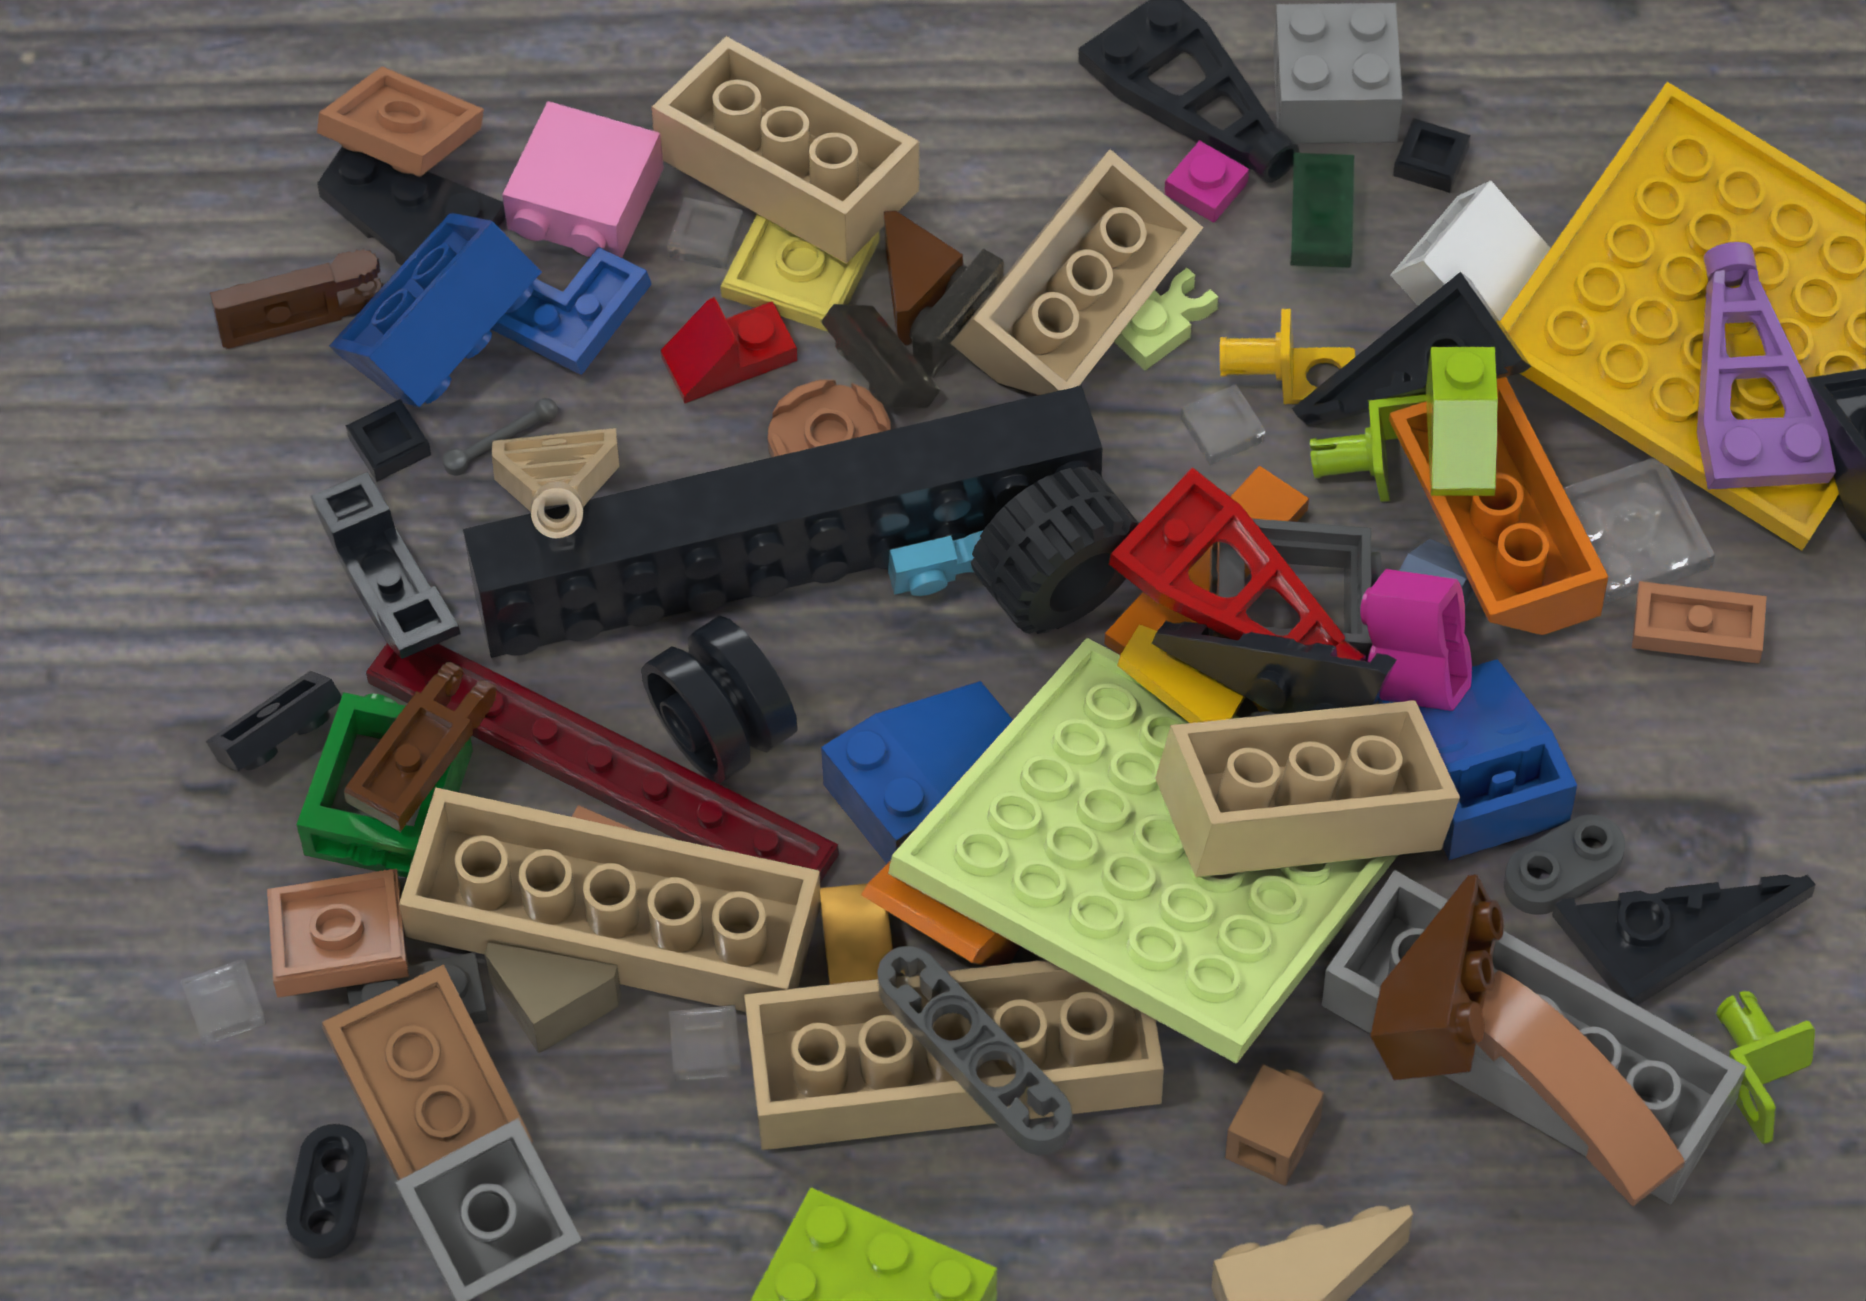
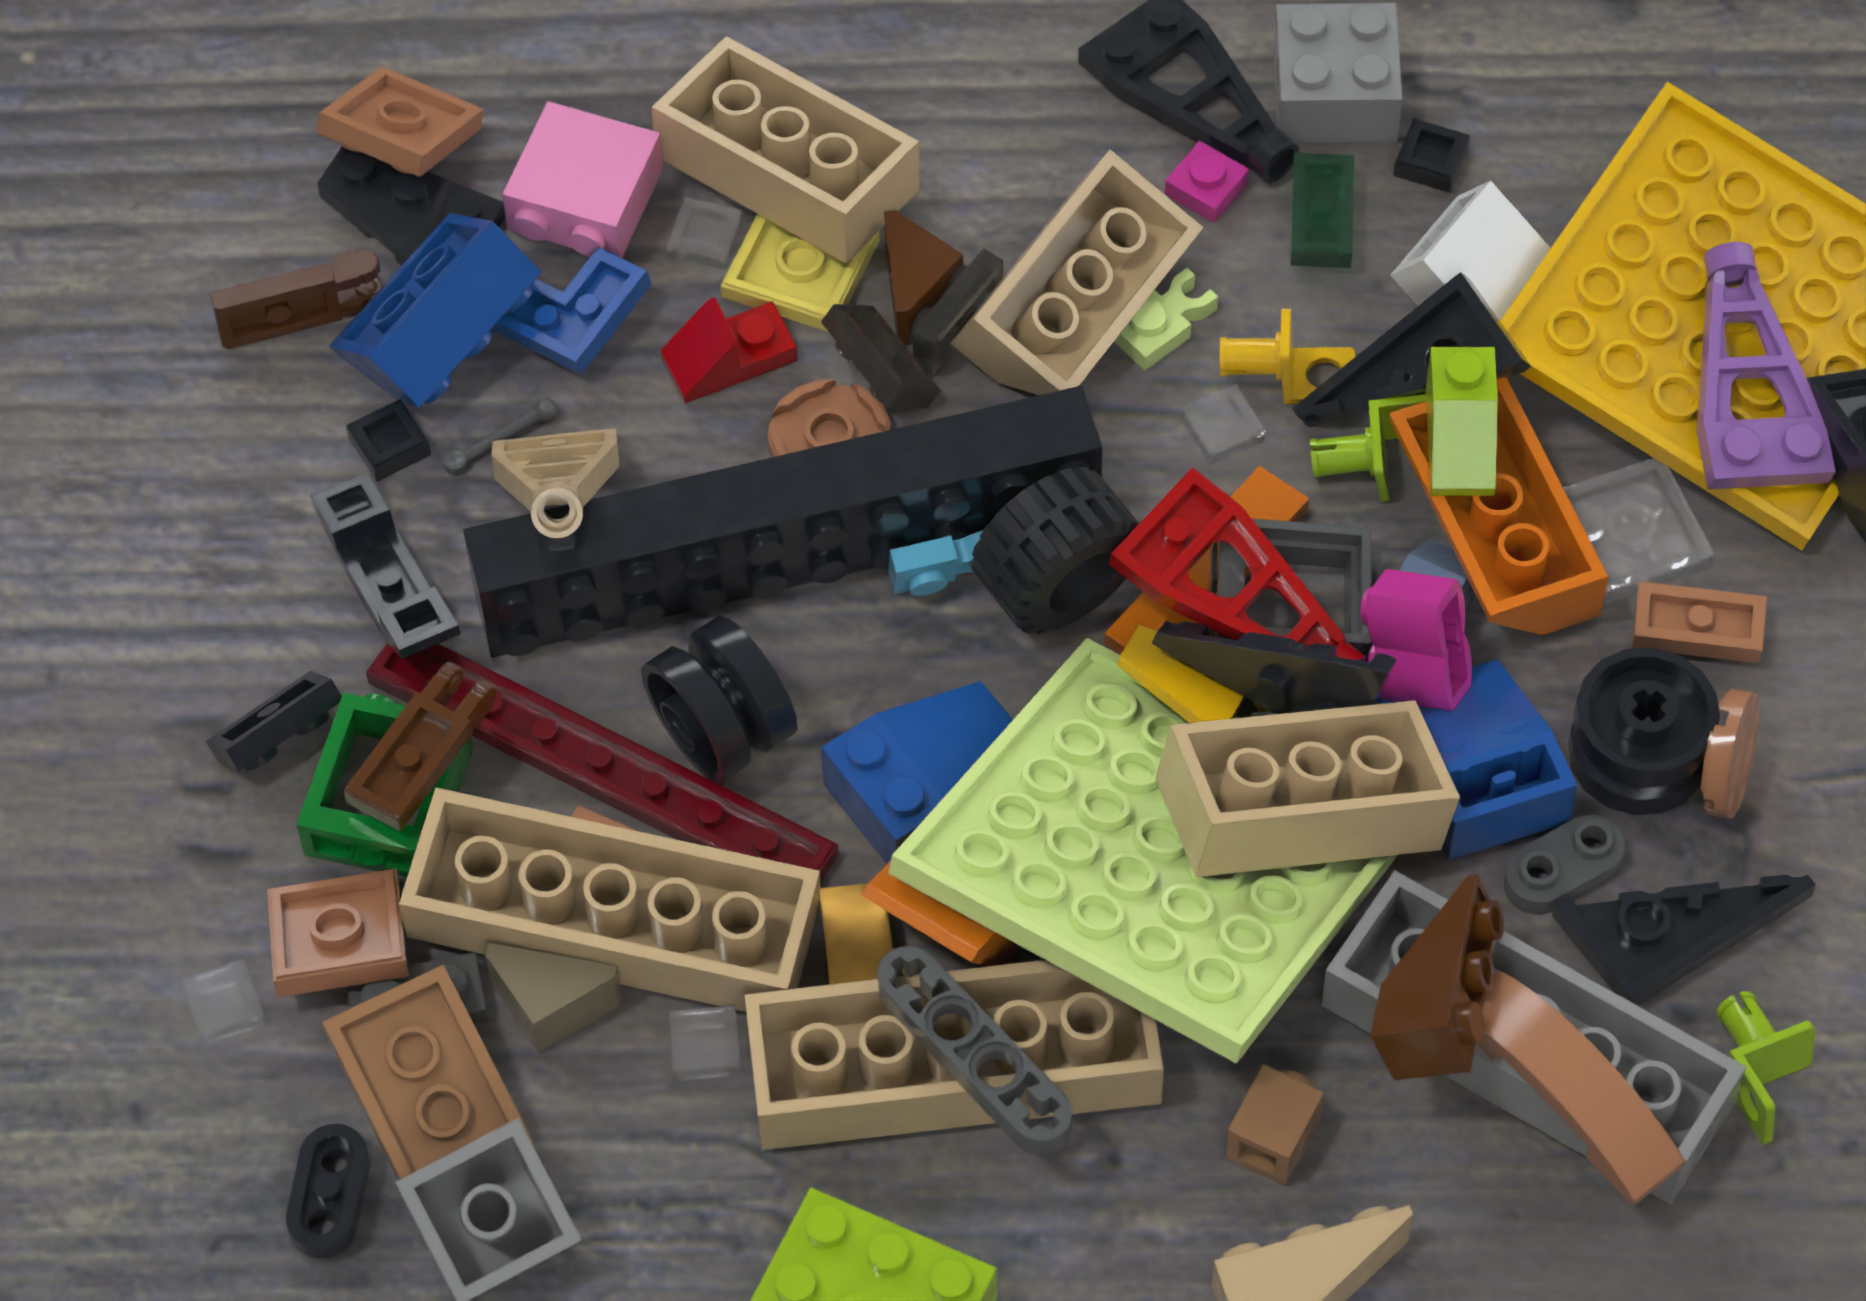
none -> black wheel [1568,648,1720,815]
none -> nougat tile [1701,689,1759,819]

